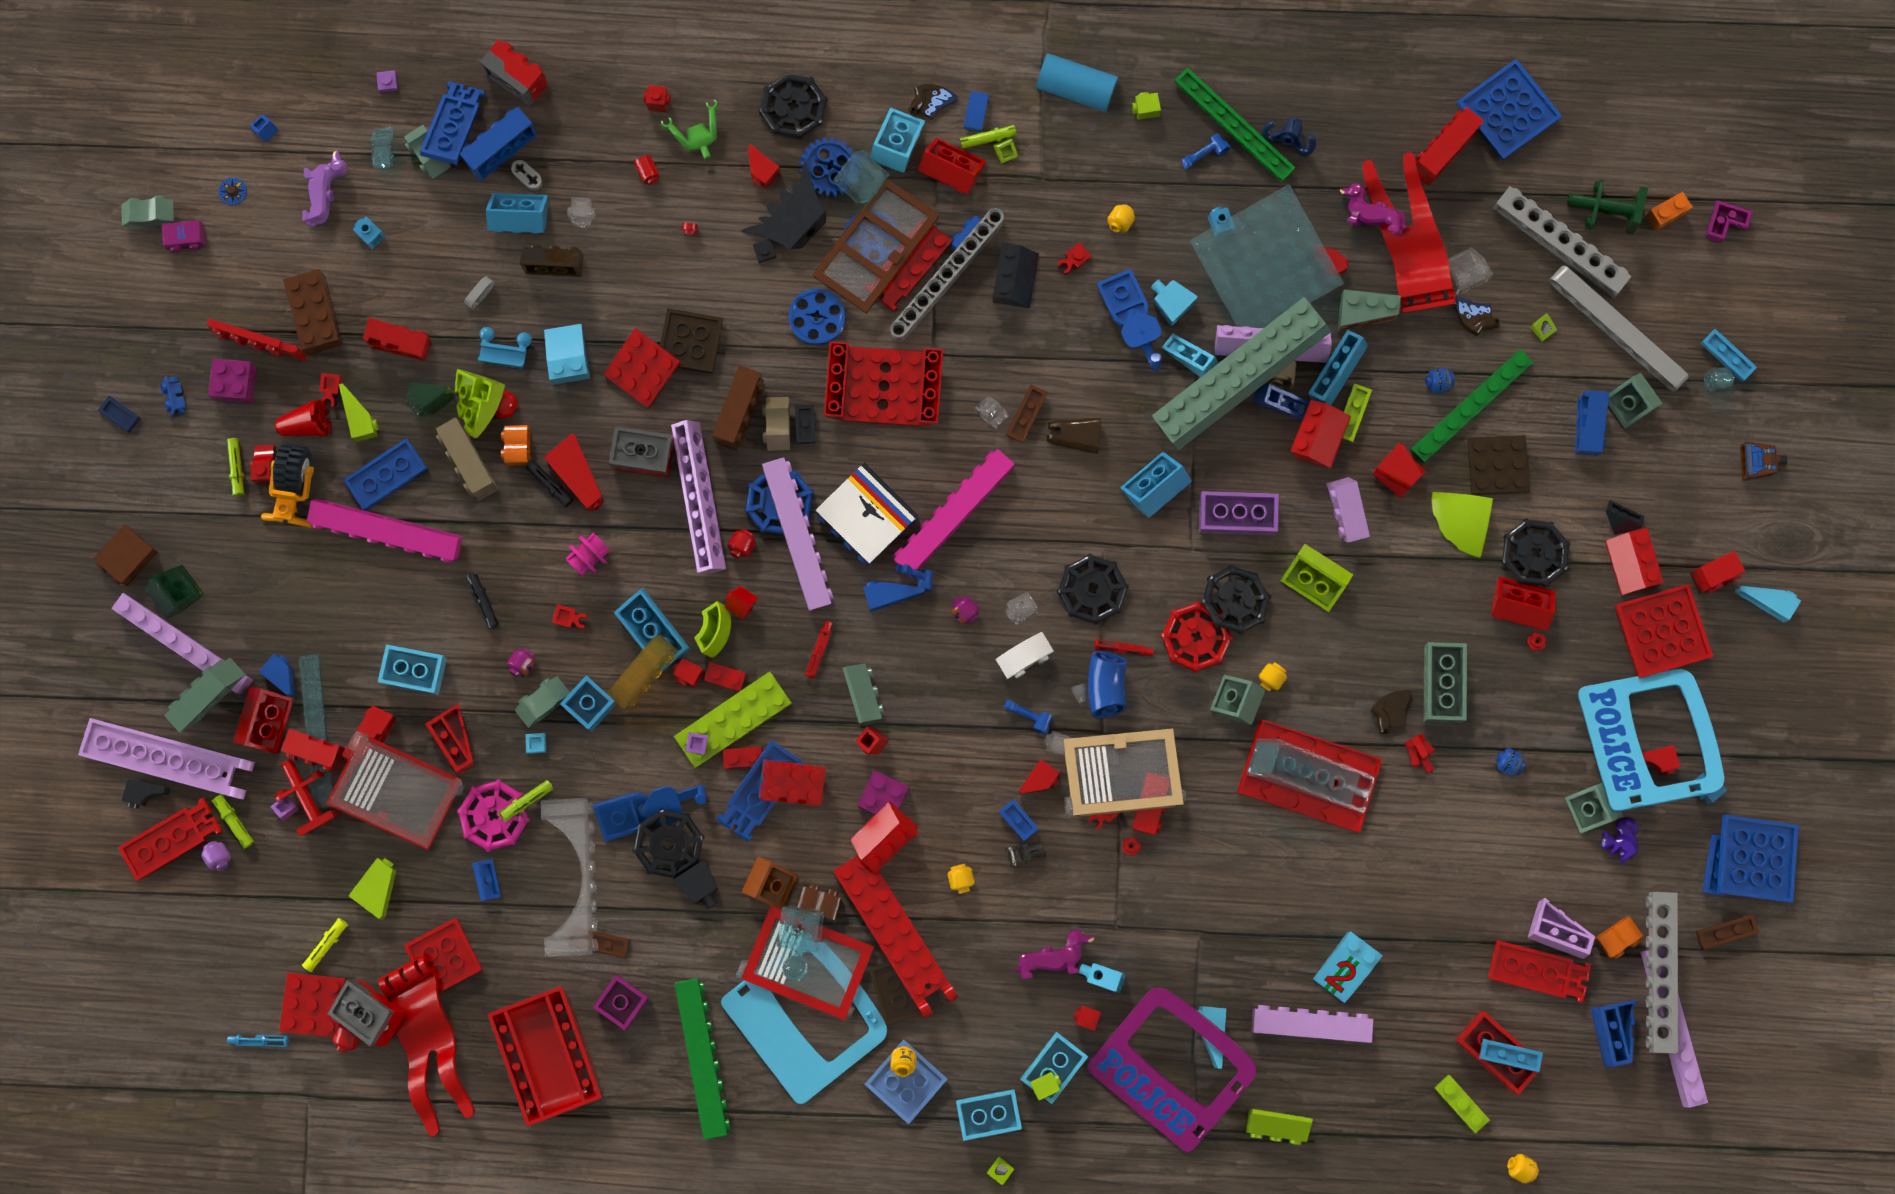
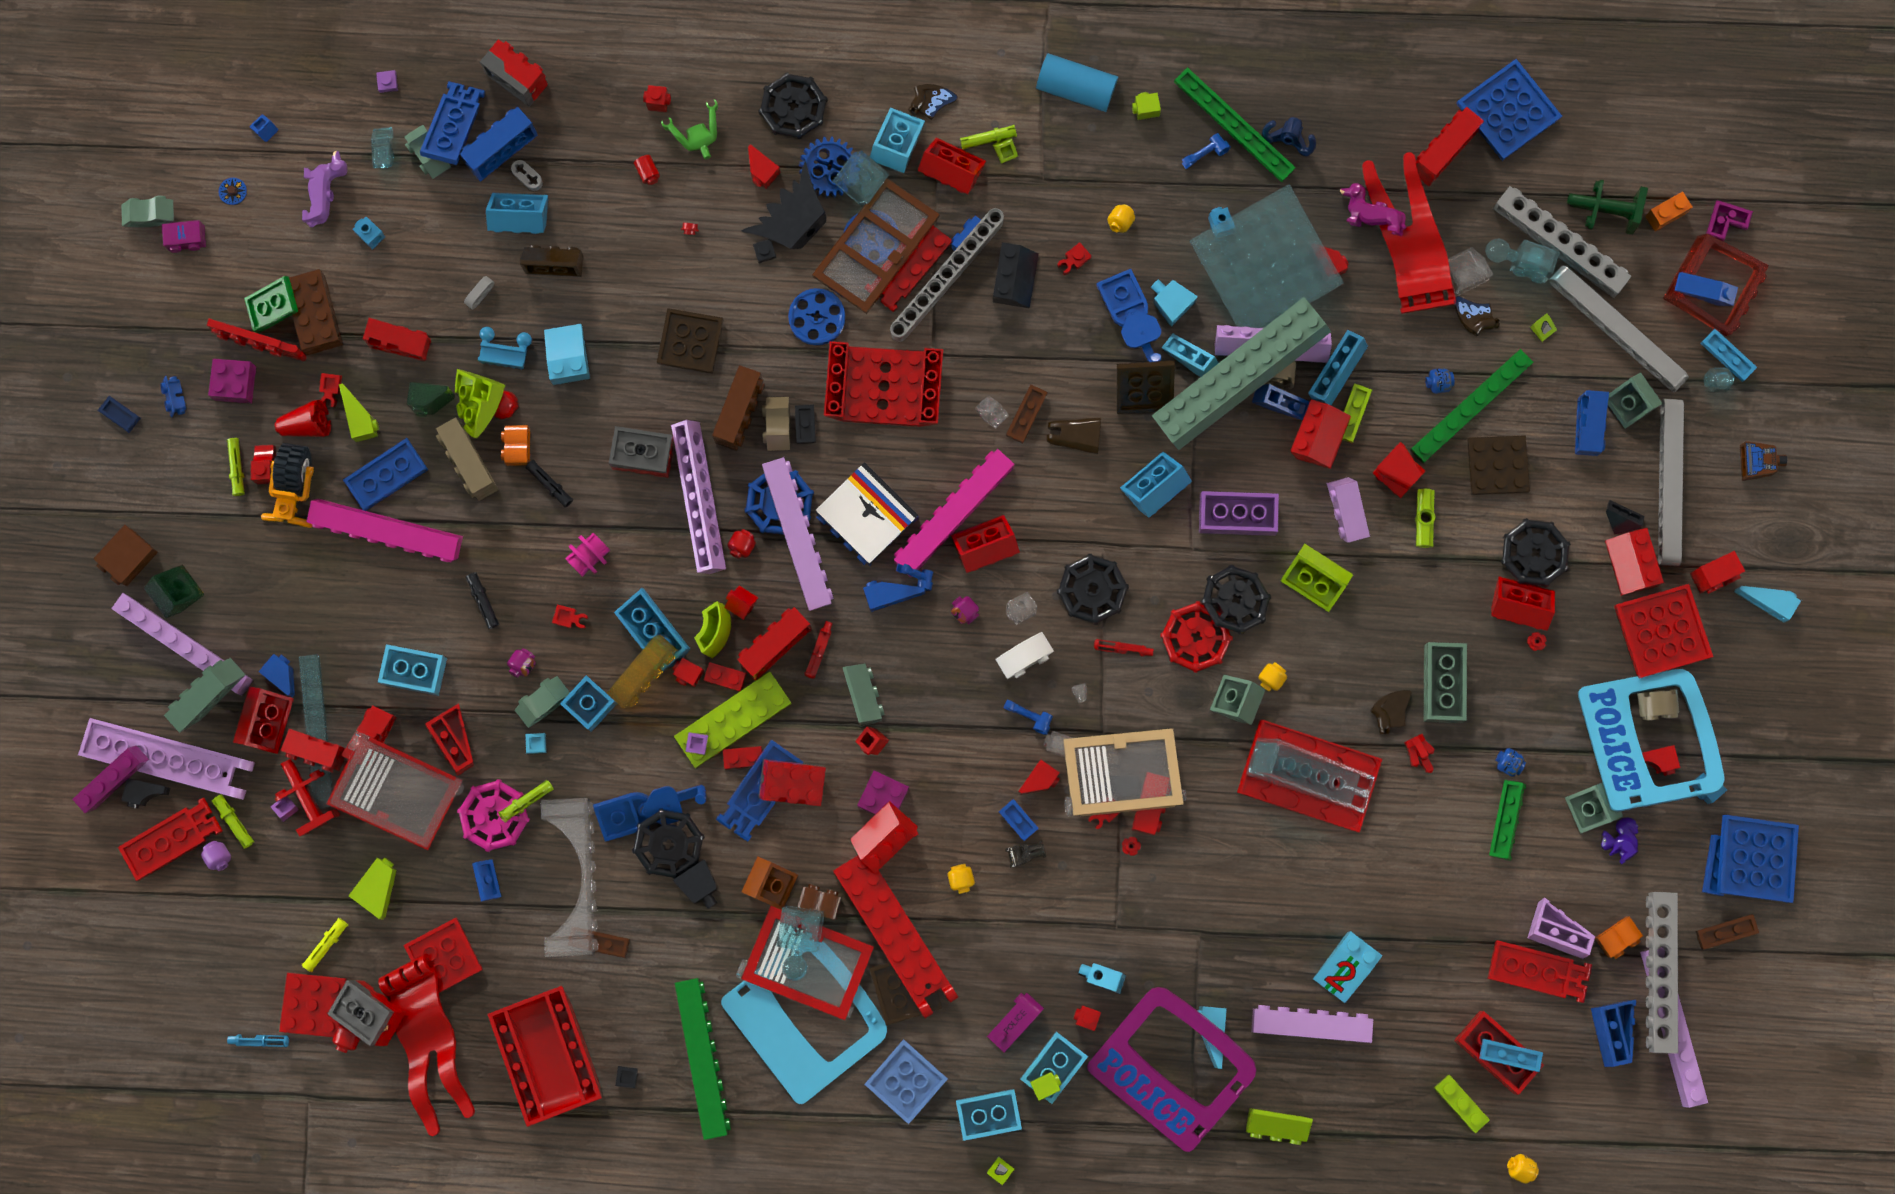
red slope [544,433,604,512] -> none
clear brick [567,197,595,227] -> none
magenta brick [593,975,650,1030] -> none
red plate [603,328,681,408] -> none
yellow head [890,1046,917,1077] -> none
blue slope [963,91,989,132] -> none
magenta animal [1015,929,1094,979] -> none
blue brick [1088,651,1127,718] -> none
sand green wedge [1337,290,1401,332] -> none
lime brick [1431,492,1493,558] -> none
none -> magenta brick [72,745,149,814]
none -> green tile [244,276,298,333]
none -> black plate [615,1066,638,1088]
none -> red brick [737,607,812,681]
none -> red slope [951,515,1020,573]
none -> magenta door [987,993,1044,1052]
none -> dark brown plate [1116,361,1175,414]
none -> lime piece [1415,489,1435,548]
none -> clear light blue brick [1486,238,1560,283]
none -> green hinge [1489,780,1526,861]
none -> dark tan brick [1637,689,1680,720]
none -> light grey beam [1658,399,1684,566]
none -> clear red windscreen [1663,233,1769,336]
none -> blue slope [1675,272,1738,306]

